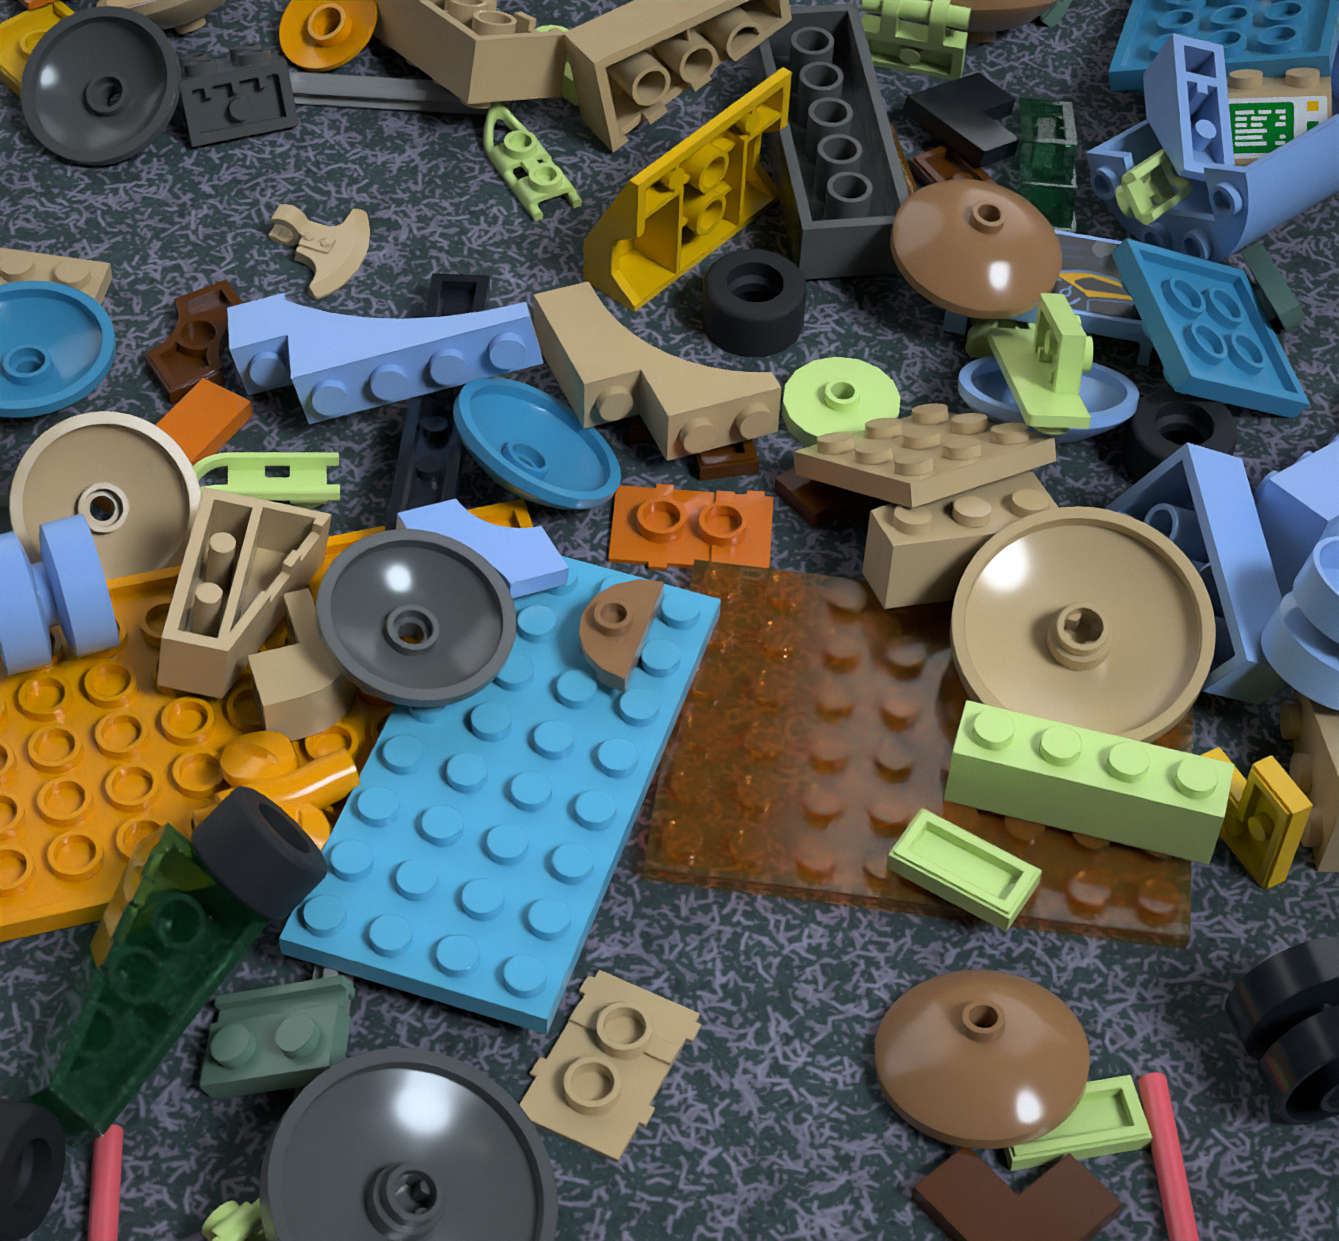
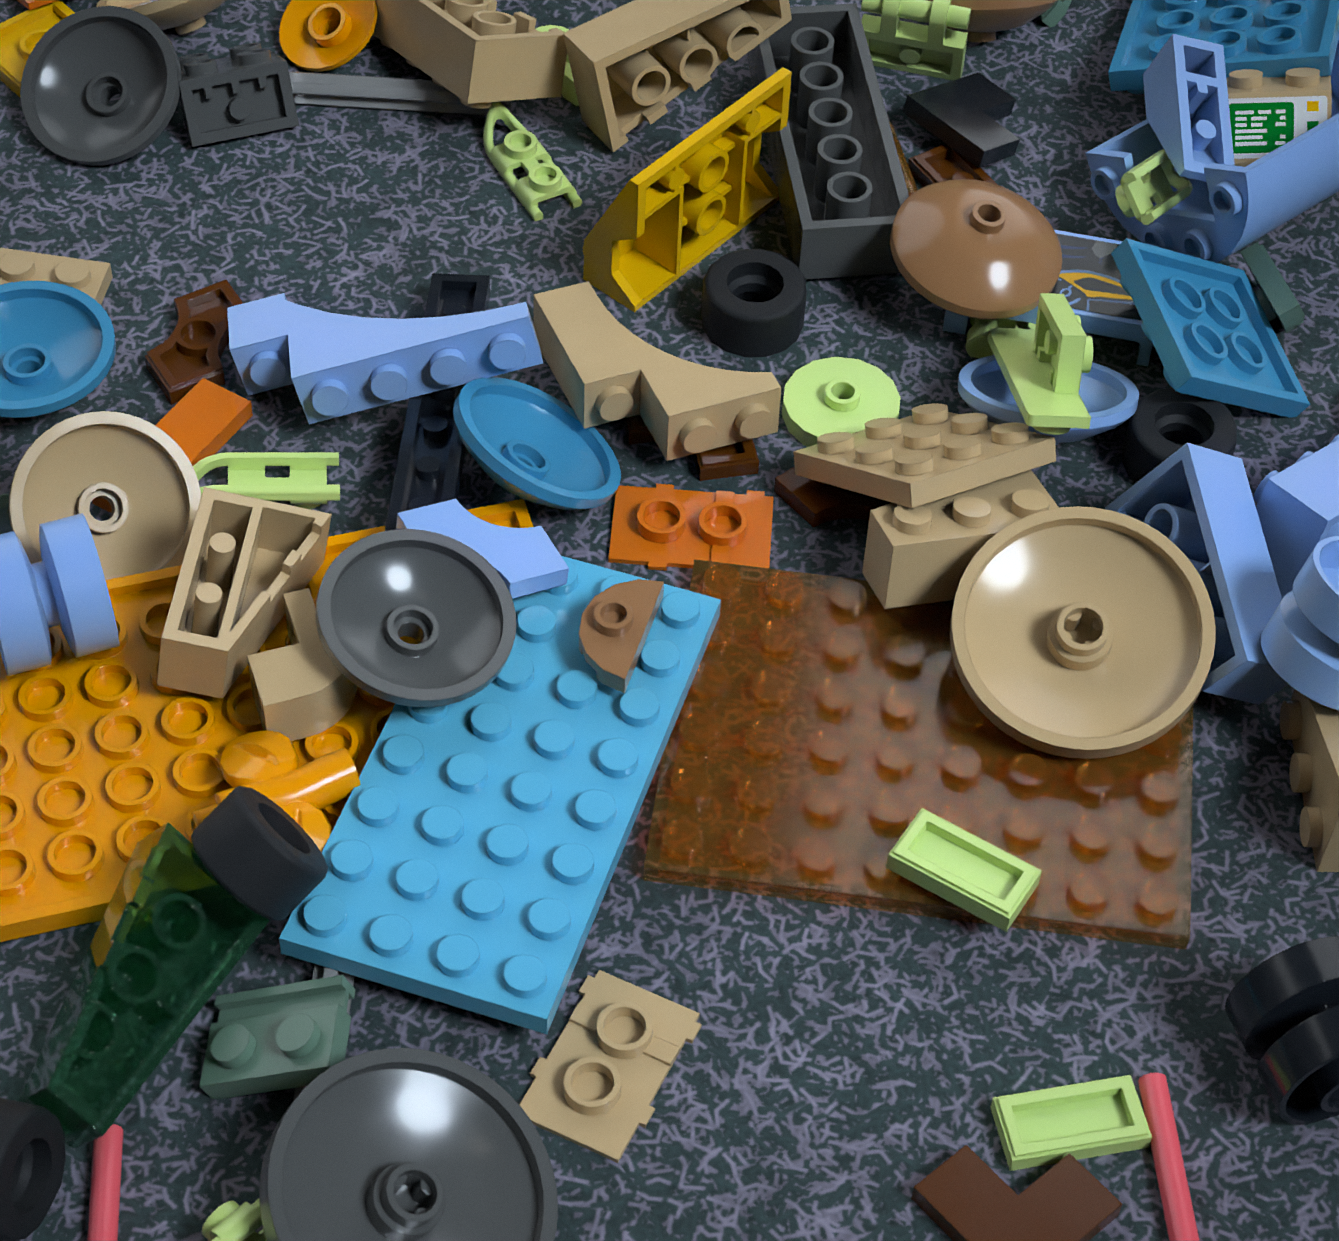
tan piece [269,204,370,300] -> none
medium nougat dish [875,970,1090,1149] -> none
yellowish green brick [944,700,1234,865] -> none
clear green slope [1016,98,1078,234] -> none
yellow tile [1200,747,1313,889] -> none

